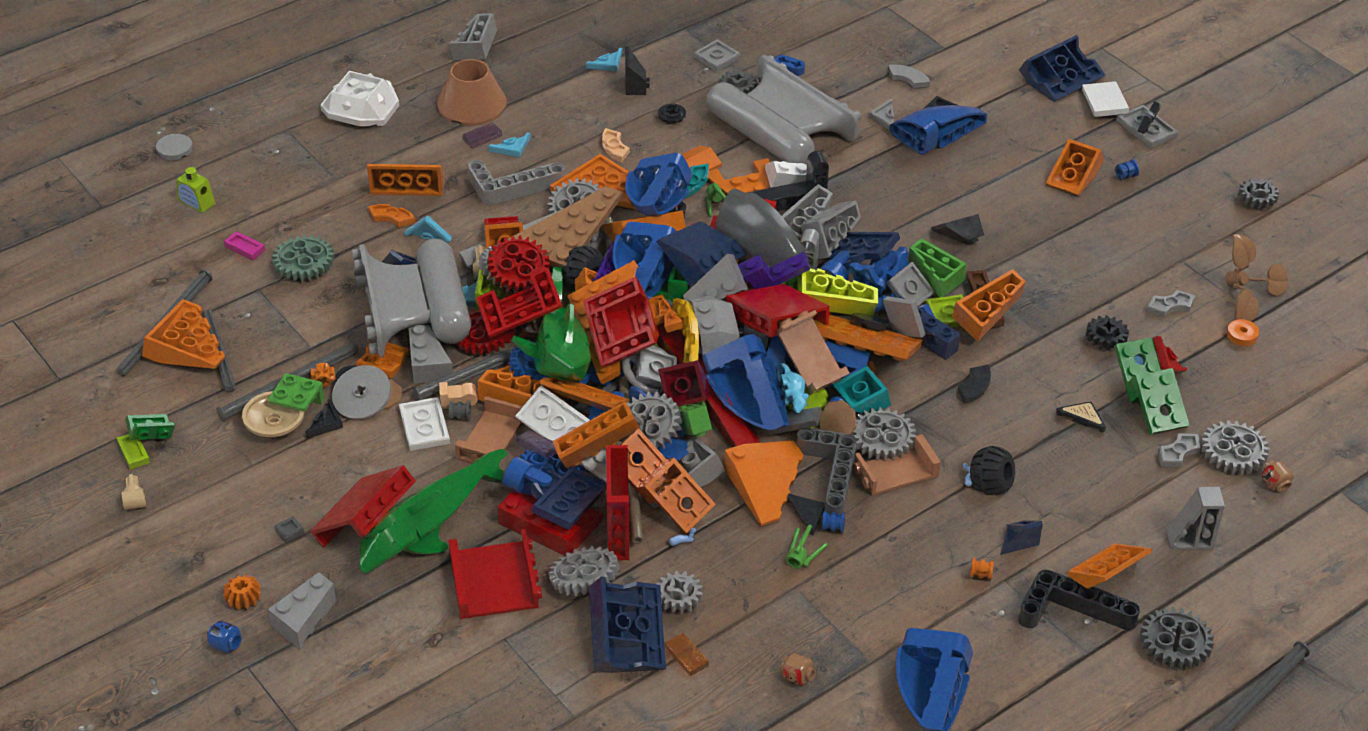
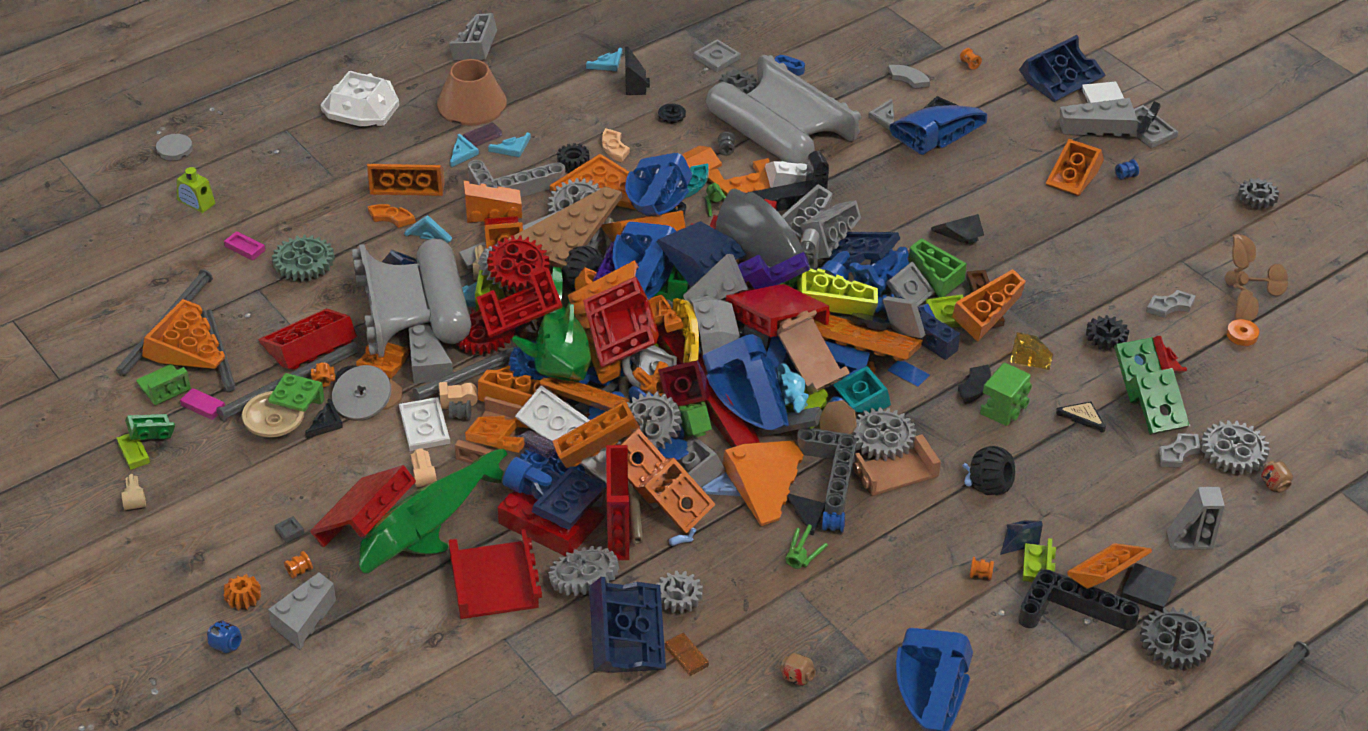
none -> bright green bracket [136,364,191,405]
none -> dark pink tile [180,388,225,420]
none -> red slope [258,308,357,370]
none -> orange bush [284,551,313,579]
none -> light nougat piece [411,448,437,488]
none -> medium azure tile [450,134,479,167]
none -> orange wedge [464,180,522,223]
none -> orange wing [465,416,529,453]
none -> black tyre [557,143,590,173]
none -> orange axle [632,361,668,397]
none -> light blue tile [701,472,741,496]
none -> dark grey bush [718,131,735,156]
none -> blue sticker [887,360,930,386]
none -> orange bush [960,48,982,70]
none -> bright green piece [980,362,1032,426]
none -> clear yellow slope [1011,332,1053,370]
none -> lime bracket [1023,538,1056,582]
none -> light grey wedge [1059,98,1138,136]
none -> black tile [1121,563,1177,612]

